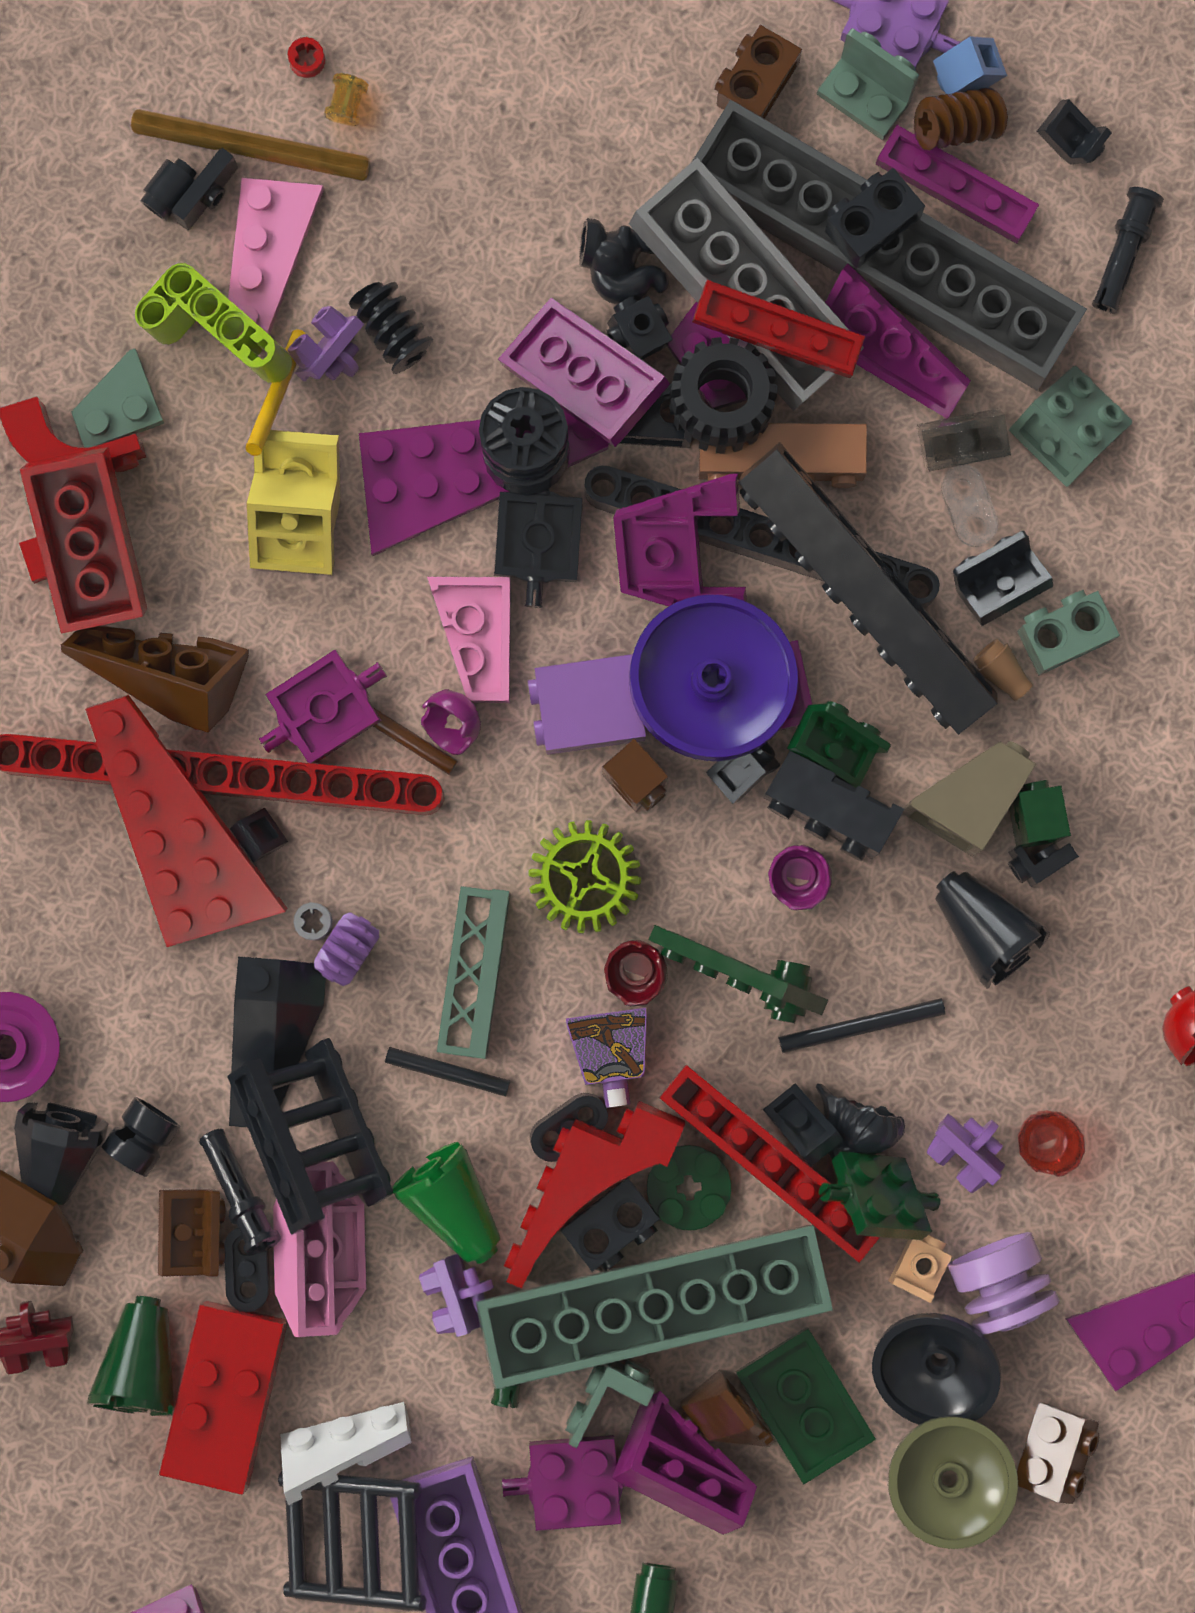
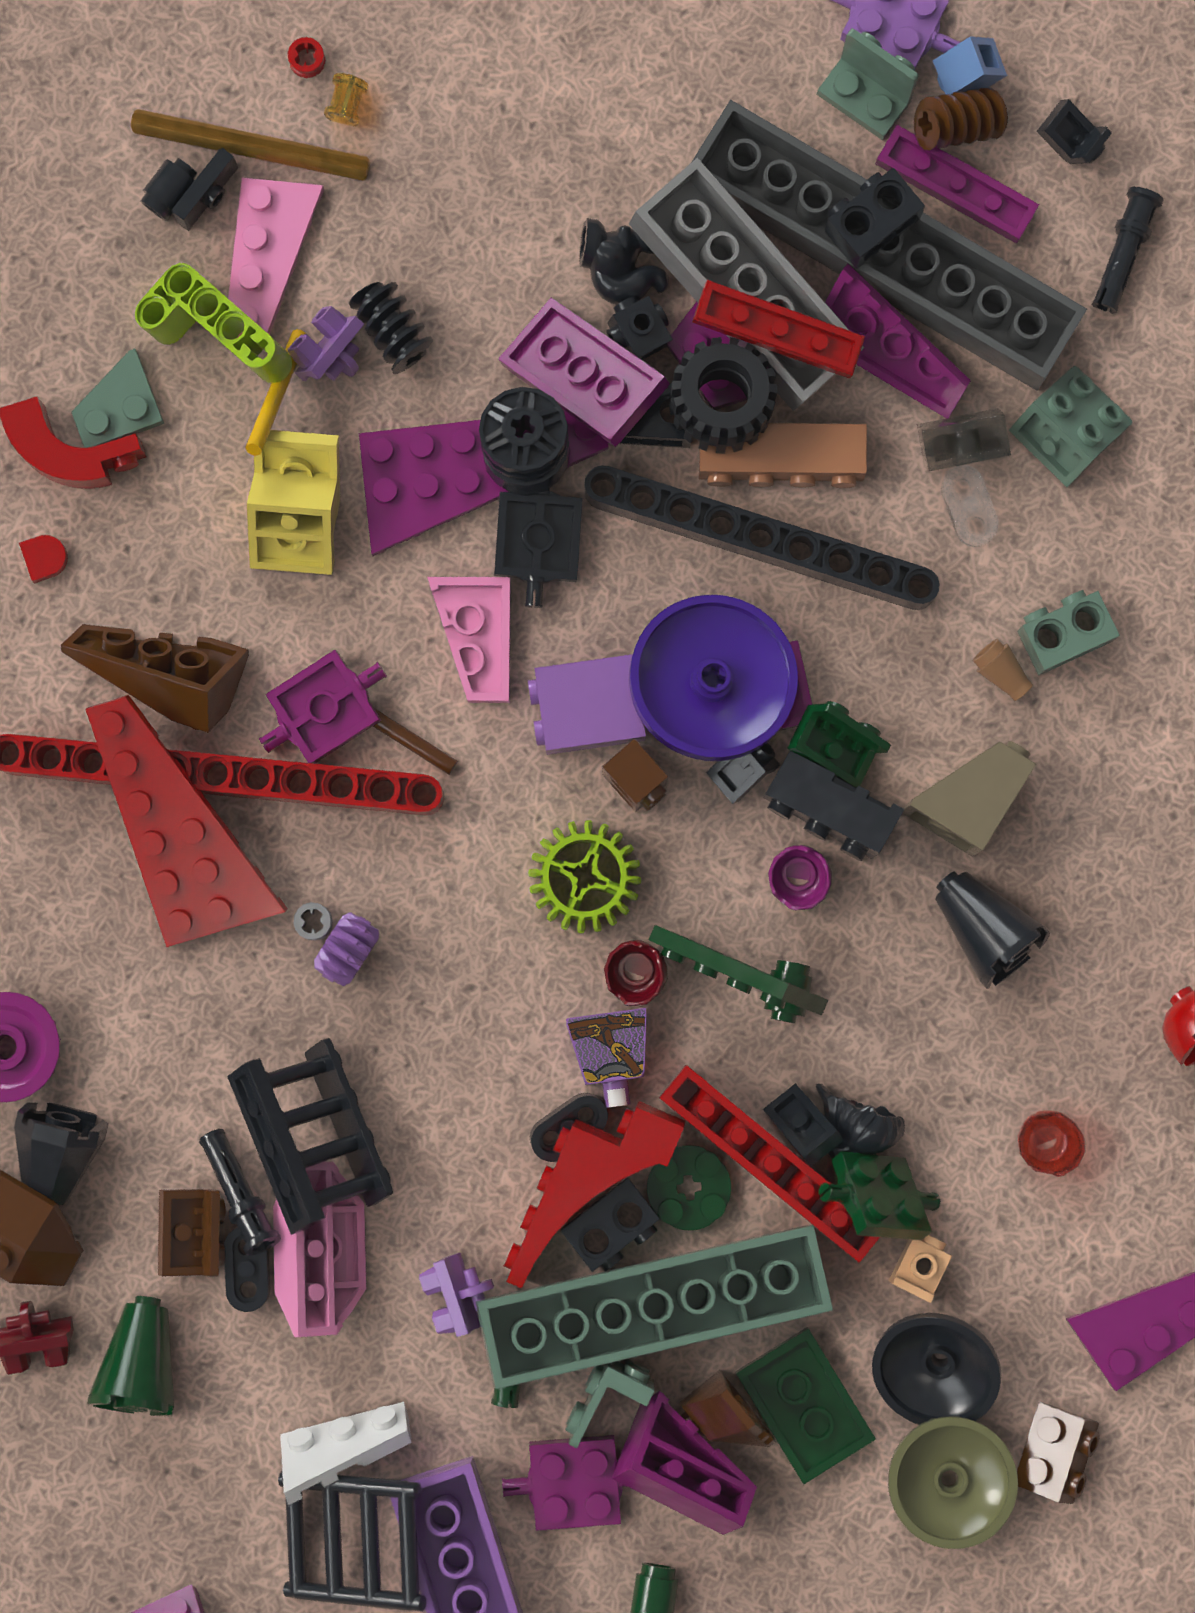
red brick [20,447,147,634] -> none
black wheel [101,1097,181,1177] -> none
red brick [159,1301,288,1495] -> none
black wedge [229,956,326,1127] -> none
black tile [230,808,288,863] -> none
black bar [385,1047,511,1097] -> none
green cone [392,1142,500,1264] -> none
magenta hair [421,689,481,755] -> none
sand green fence [437,886,511,1059] -> none
magenta wing [613,474,747,606] -> none
reddish brown brick [714,25,802,119] -> none
black brick [738,442,998,735] -> none
black bar [778,998,945,1053] -> none
medium lavender hips [927,1114,1005,1193] -> none
lavender wheel [947,1232,1059,1334] -> none
black bracket [953,530,1053,626] -> none
black bracket [1008,842,1079,887] -> none
dark green brick [1009,780,1071,848] -> none

